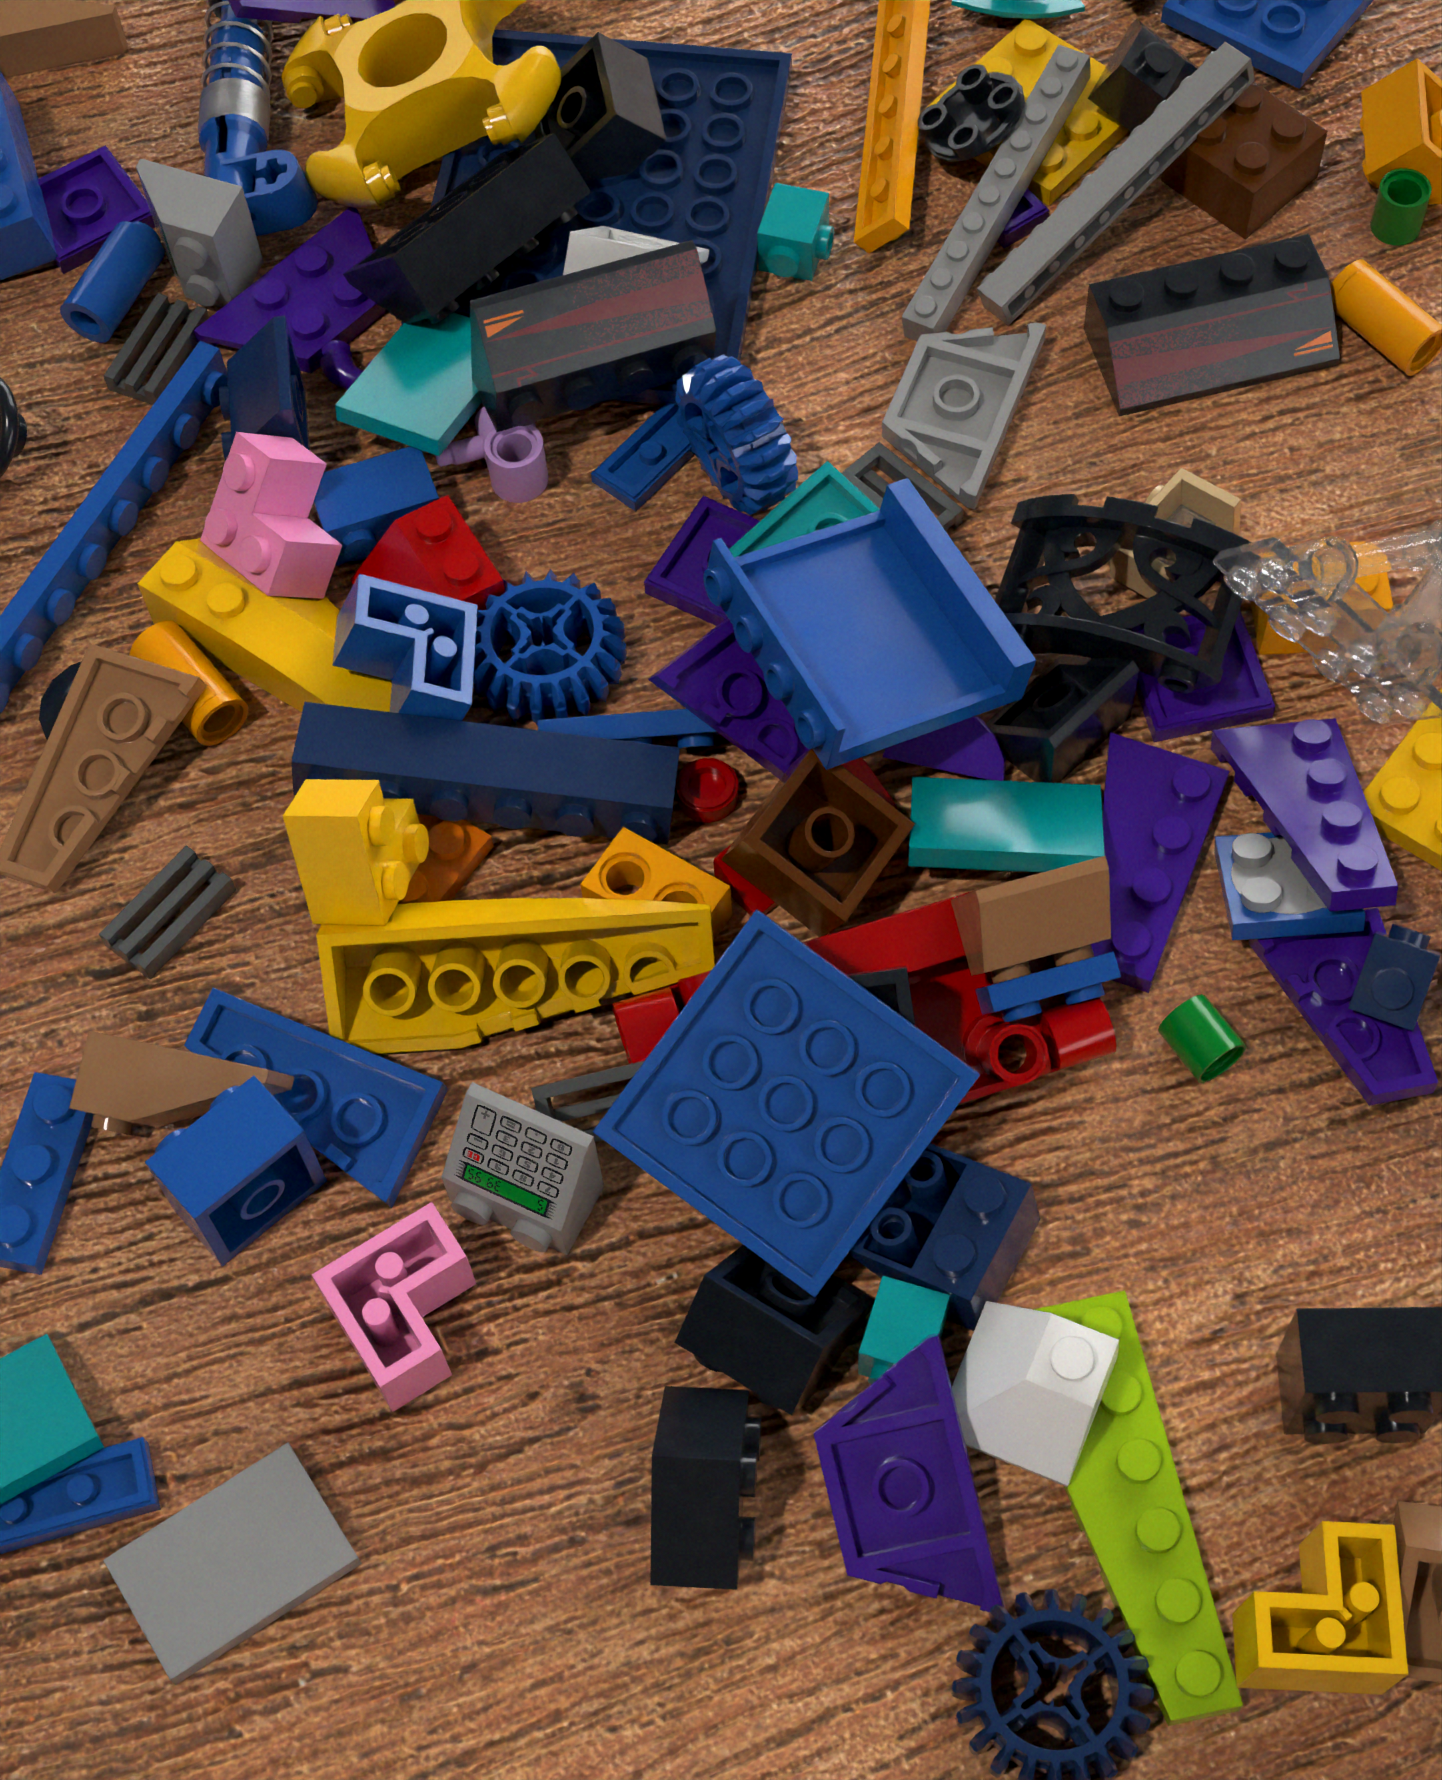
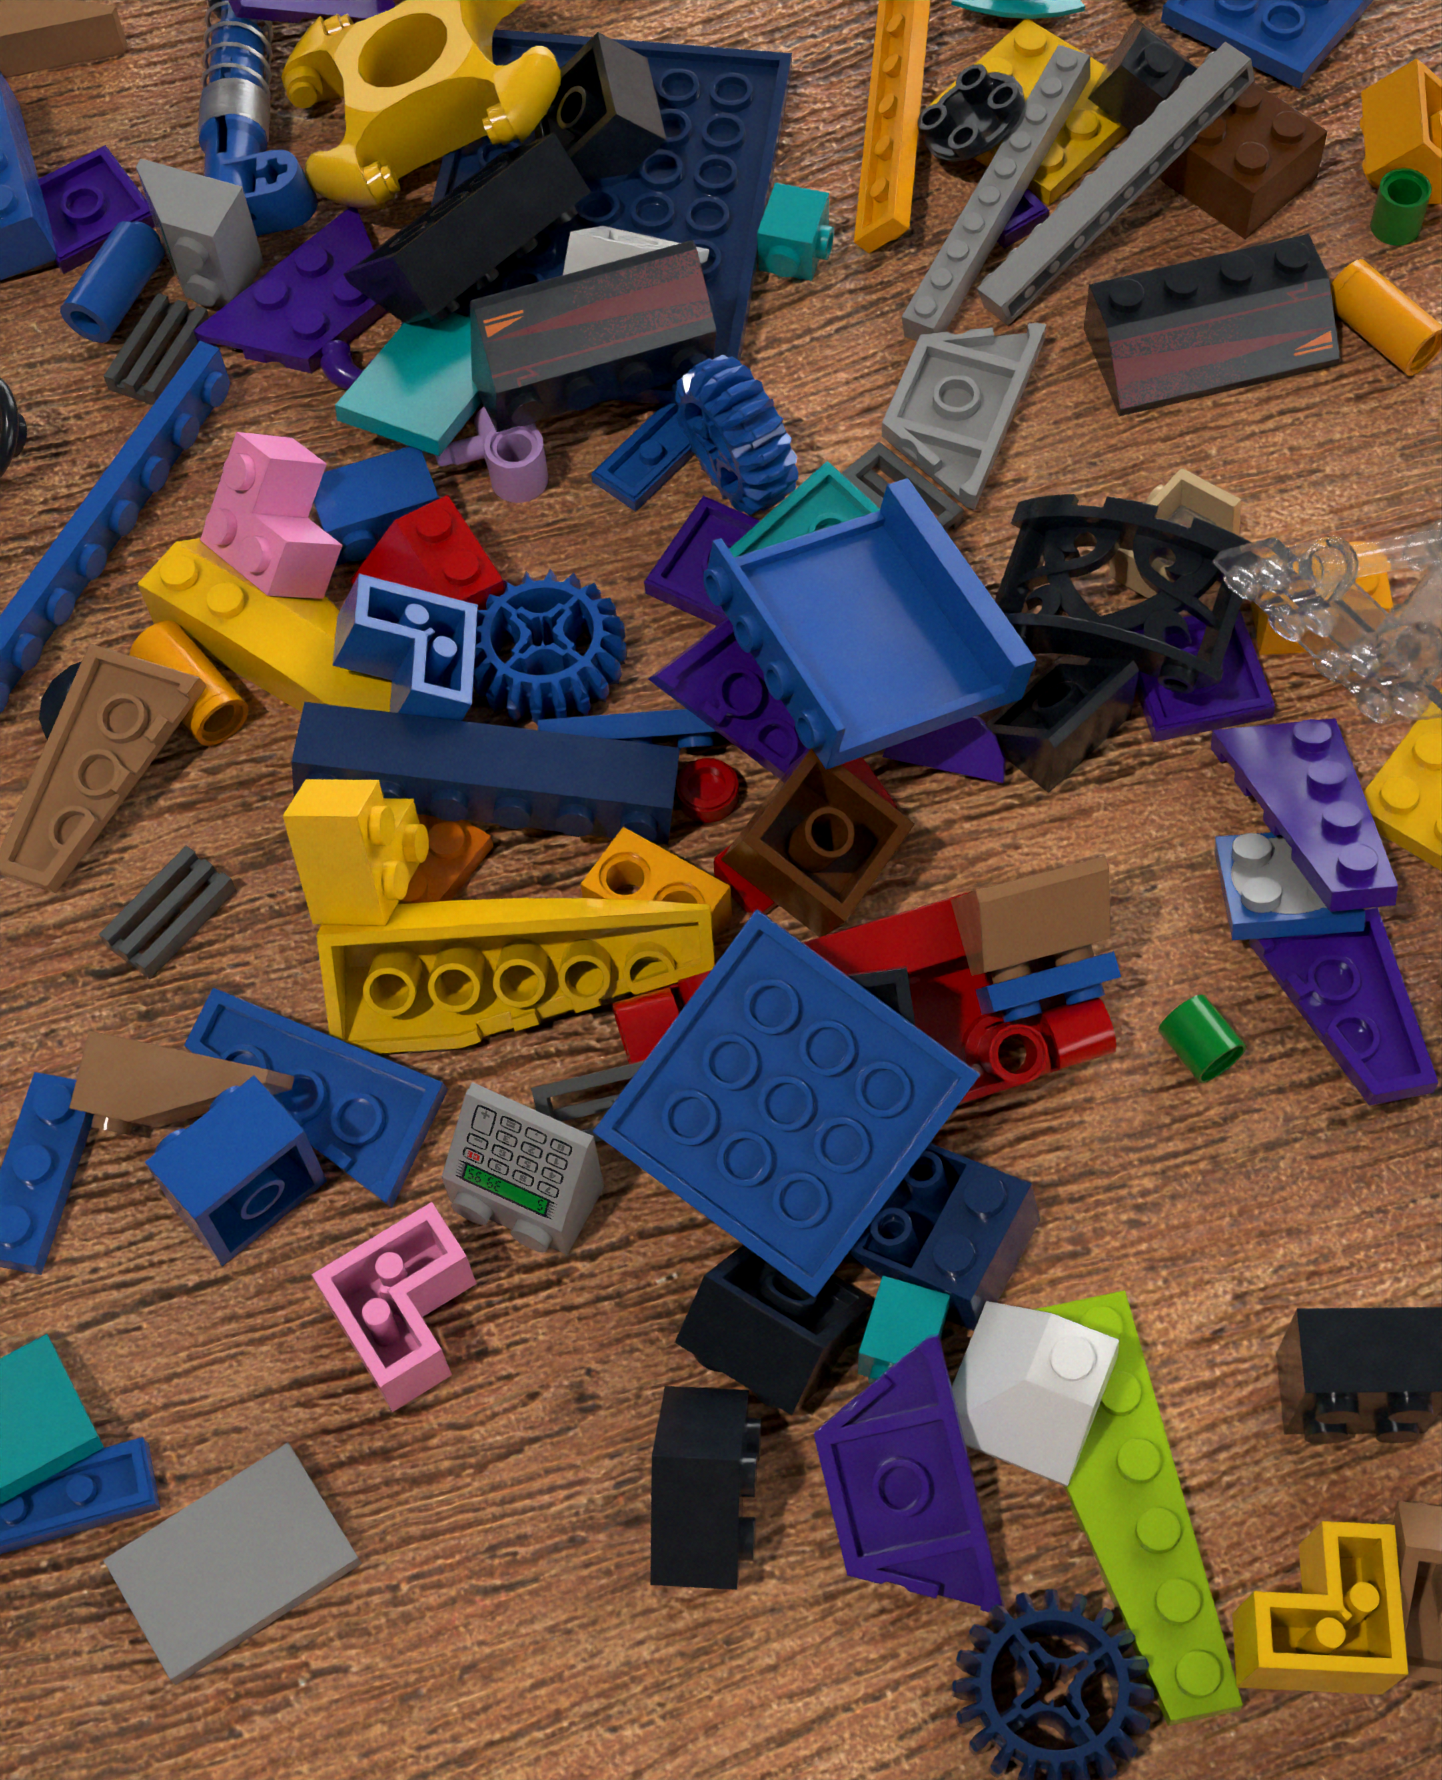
dark blue slope [219,316,310,461] -> none
teal tile [908,777,1105,873] -> none
dark purple wing [1091,732,1230,993] -> none
dark blue bracket [1348,924,1441,1031] -> none

